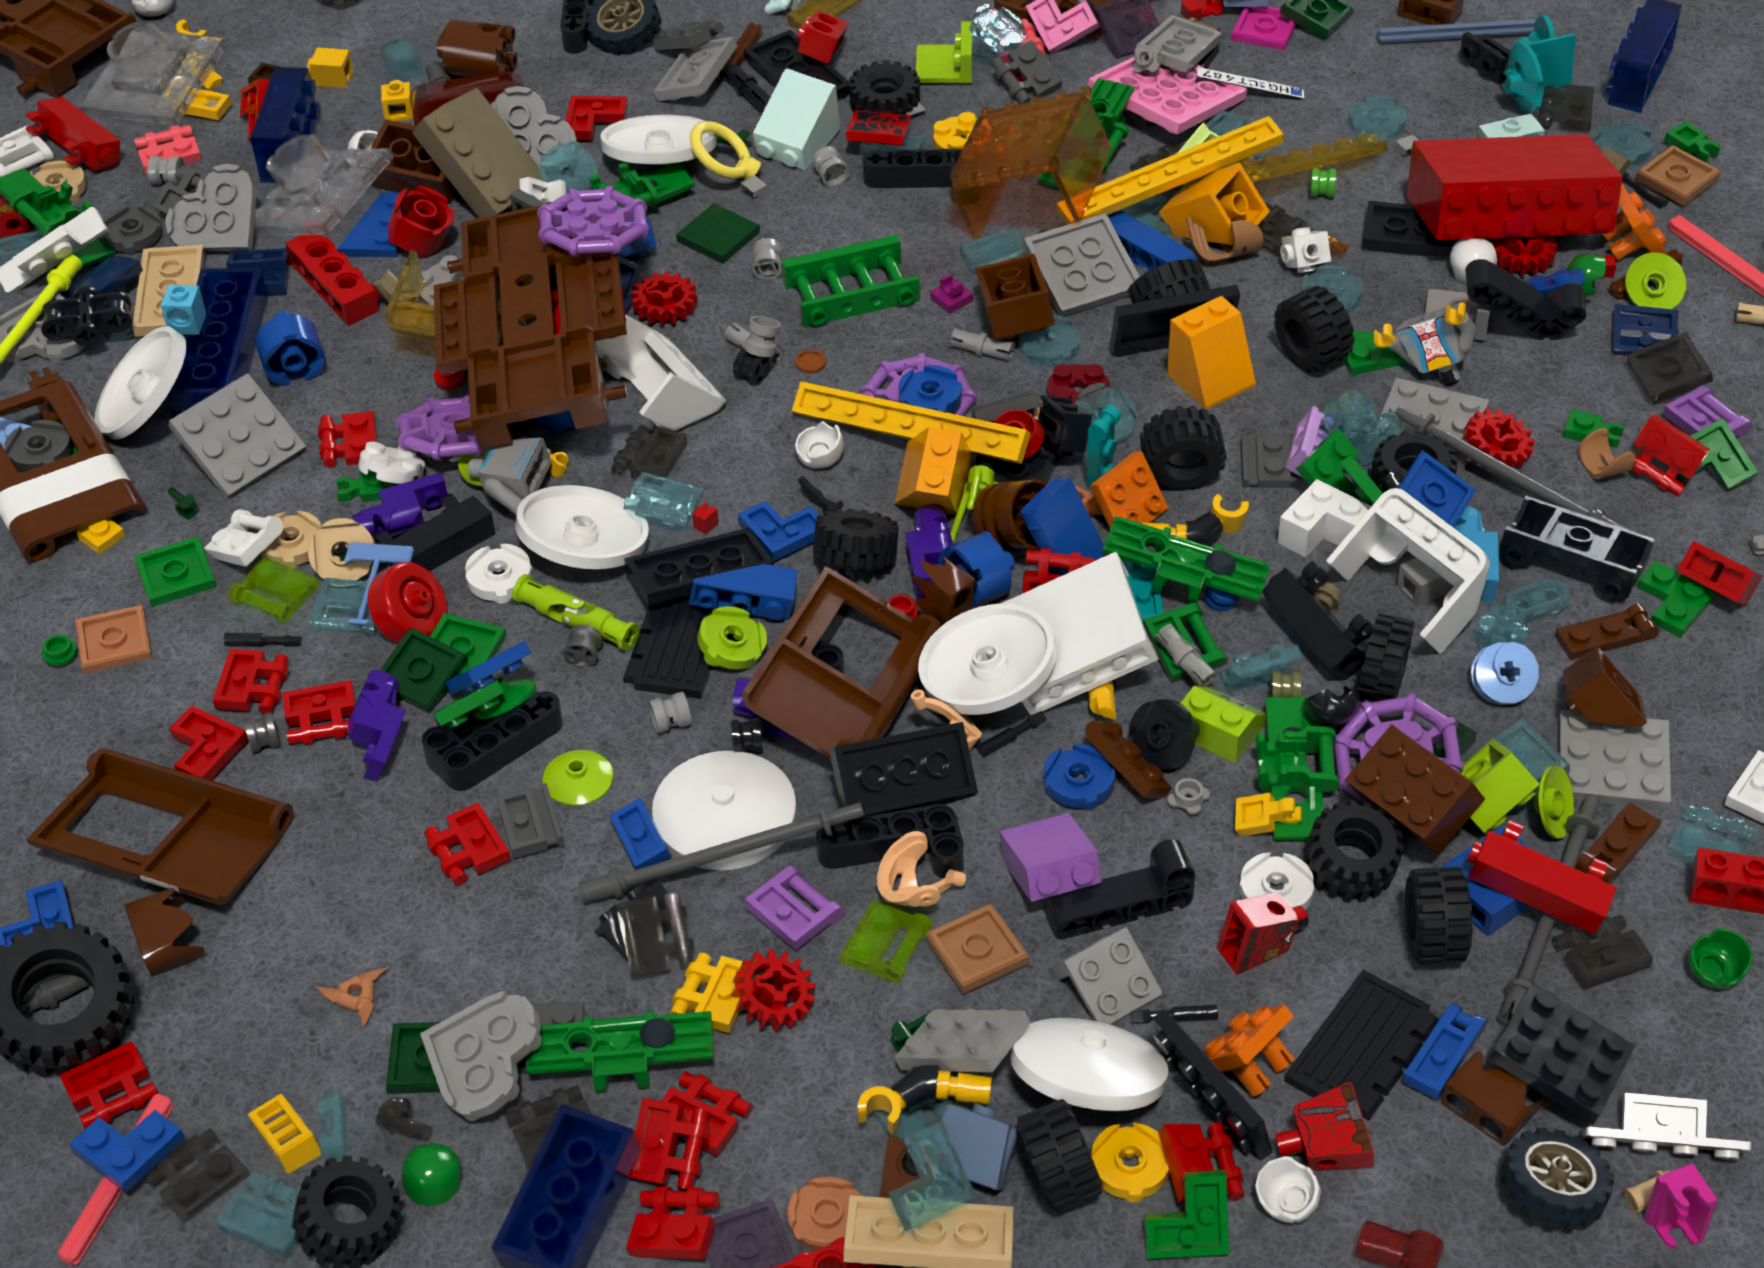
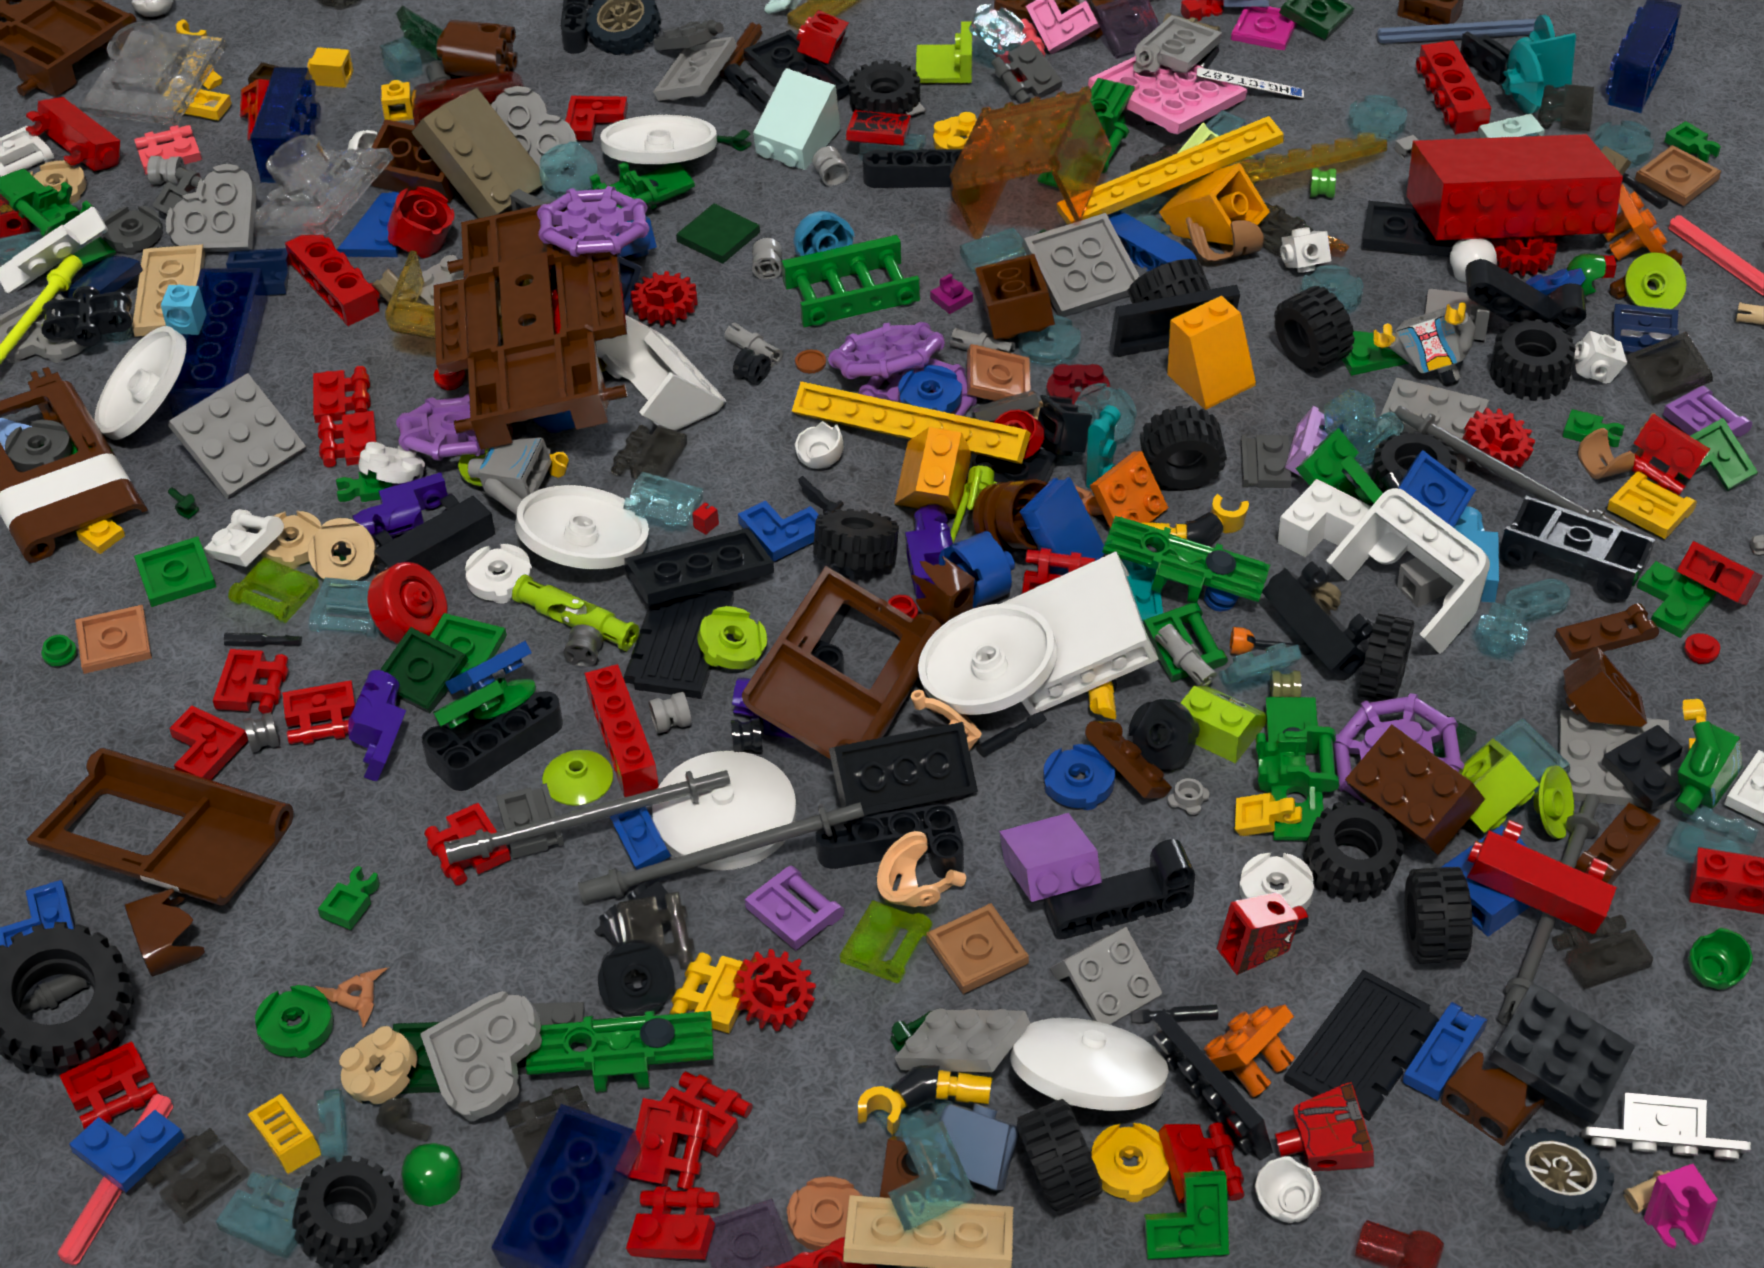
blue brick [254,311,325,386] -> none
medium blue piece [344,542,414,626] -> none
white bracket [519,177,566,202] -> none
blue slope [689,564,798,620] -> none
light yellow piece [690,121,761,180] -> none
light grey piece [741,175,768,202] -> none
light grey wheel [744,316,781,357] -> none
black hair [1303,686,1361,728] -> none
light blue piece [1470,642,1539,705] -> none
none -> green plate [255,985,334,1058]
none -> red plate [313,366,371,423]
none -> green plate [318,866,380,930]
none -> tan plate [339,1026,417,1104]
none -> clear green plate [396,5,443,61]
none -> dark grey bar [444,770,731,865]
none -> red brick [584,664,659,798]
none -> black plate [598,940,674,1017]
none -> dark azure cylinder [793,211,855,257]
none -> medium lavender plate [828,322,945,379]
none -> nougat tile [967,344,1031,401]
none -> orange hinge [1230,627,1313,655]
none -> red brick [1416,40,1491,135]
none -> black tyre [1490,319,1576,401]
none -> white brick [1574,331,1627,383]
none -> black plate [1601,725,1683,811]
none -> yellow plate [1607,471,1697,539]
none -> green torso [1674,699,1743,815]
none -> red plate [1684,633,1721,664]

